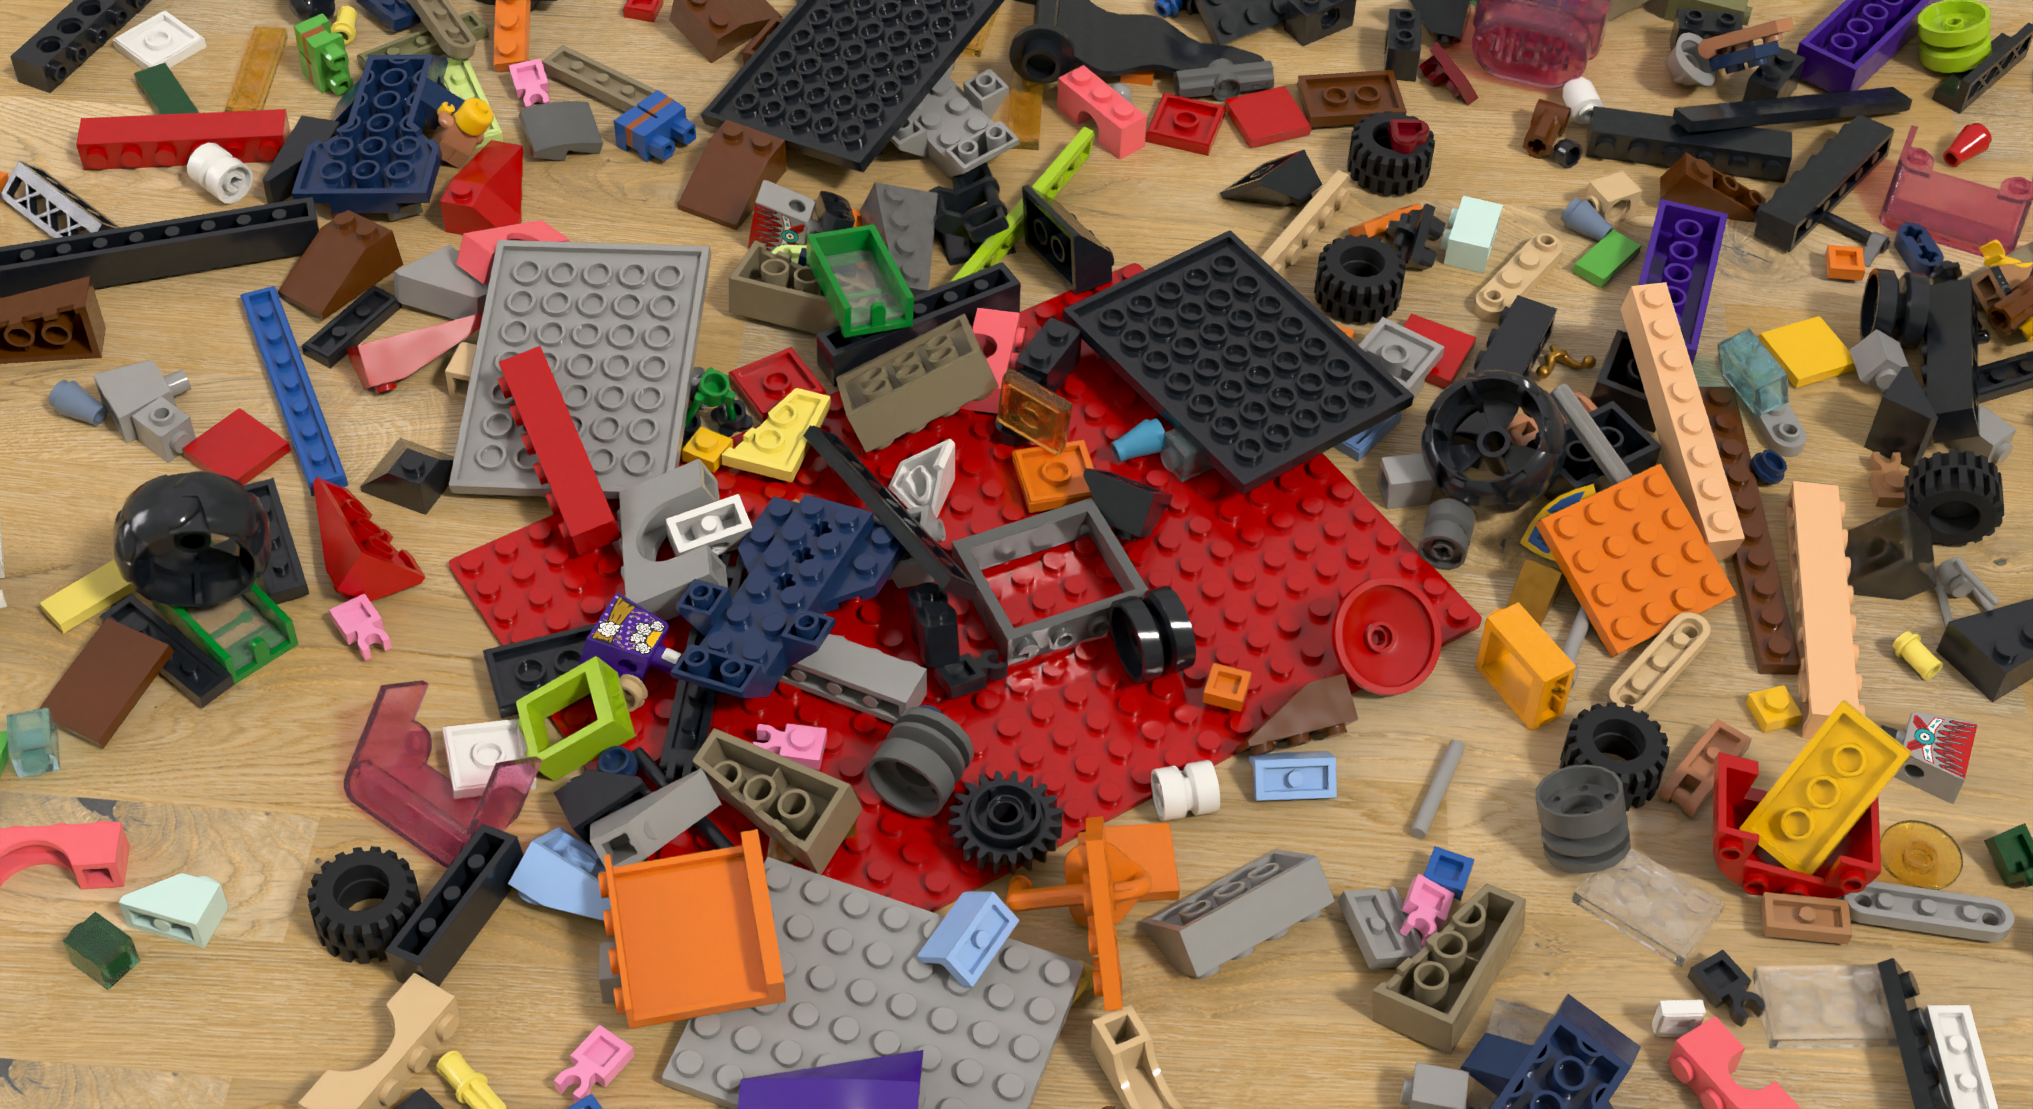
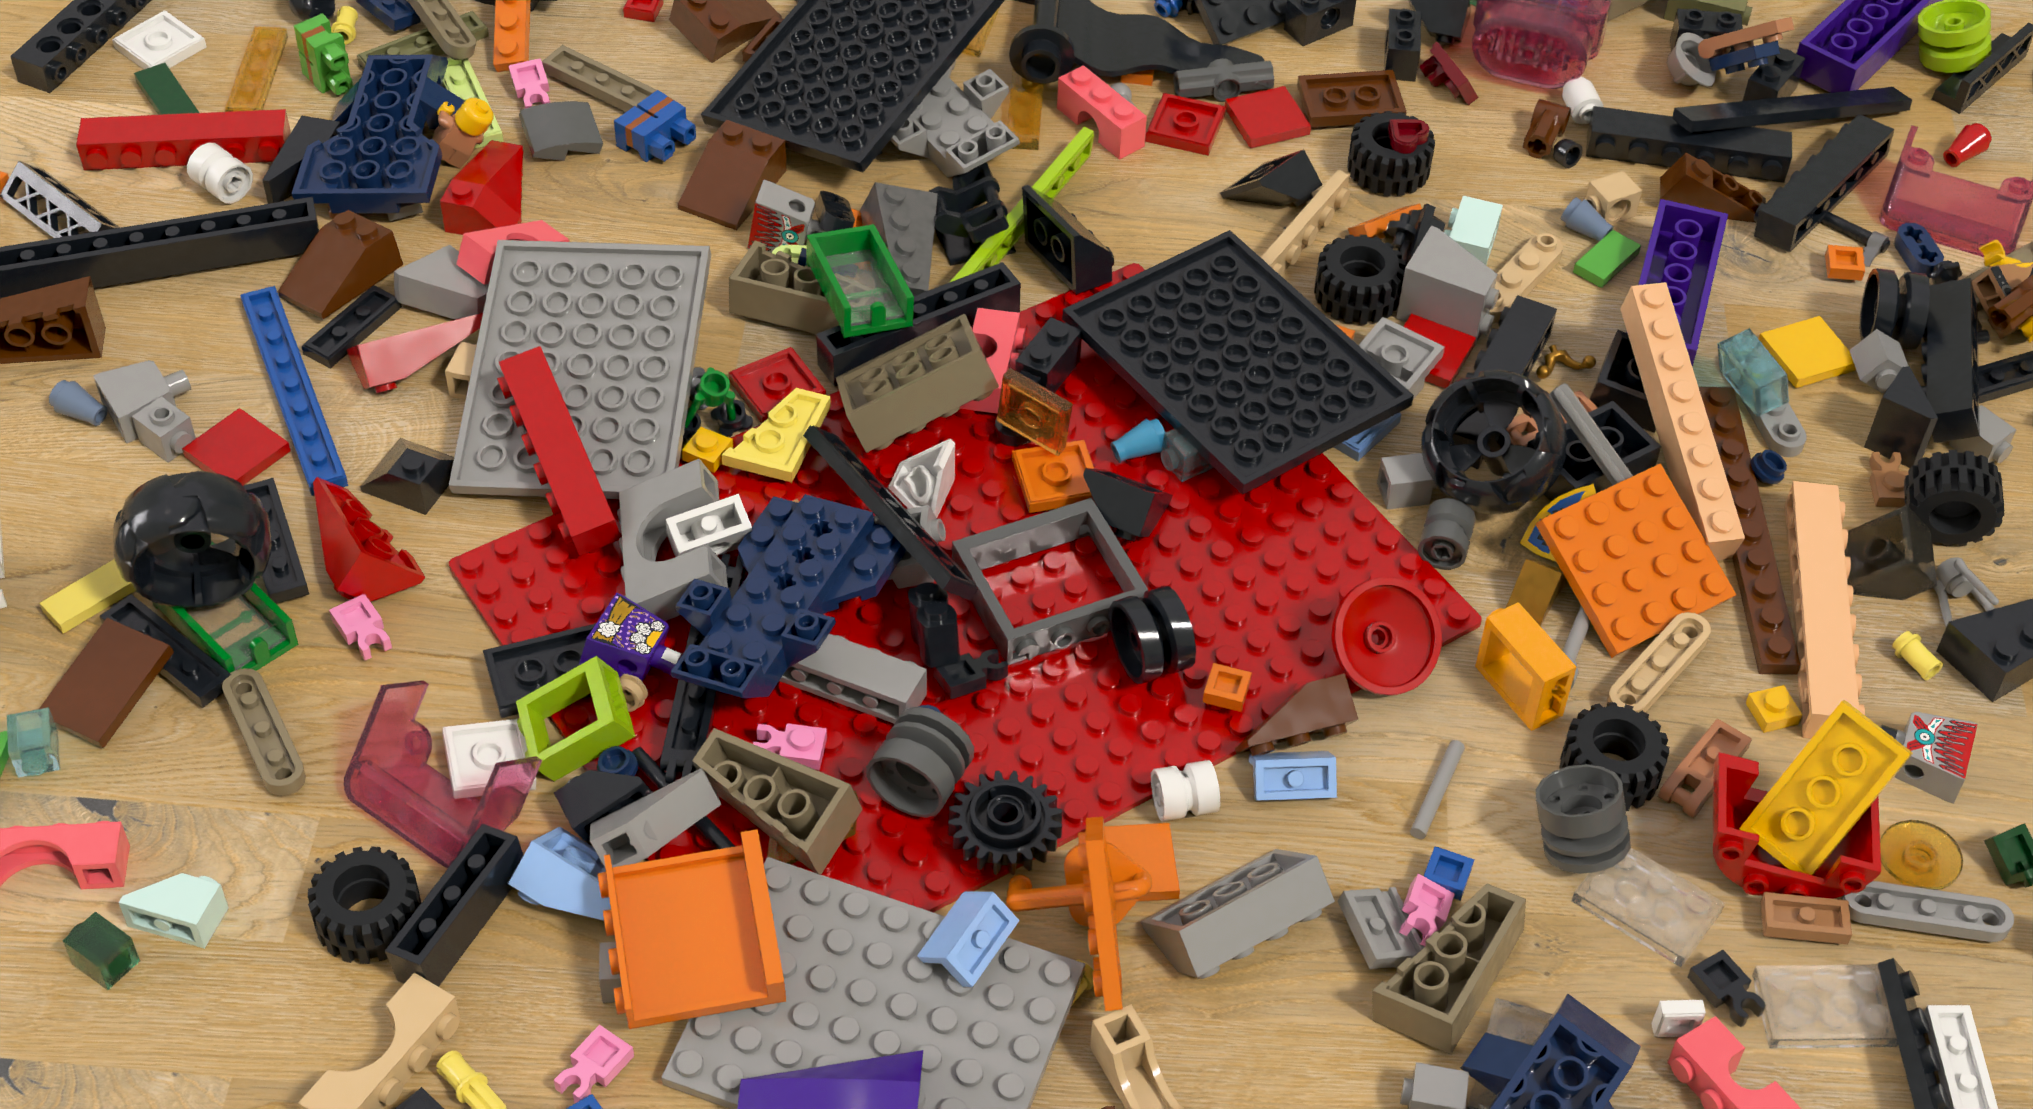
none -> dark tan plate [222,668,306,796]
none -> light grey slope [1396,226,1499,347]

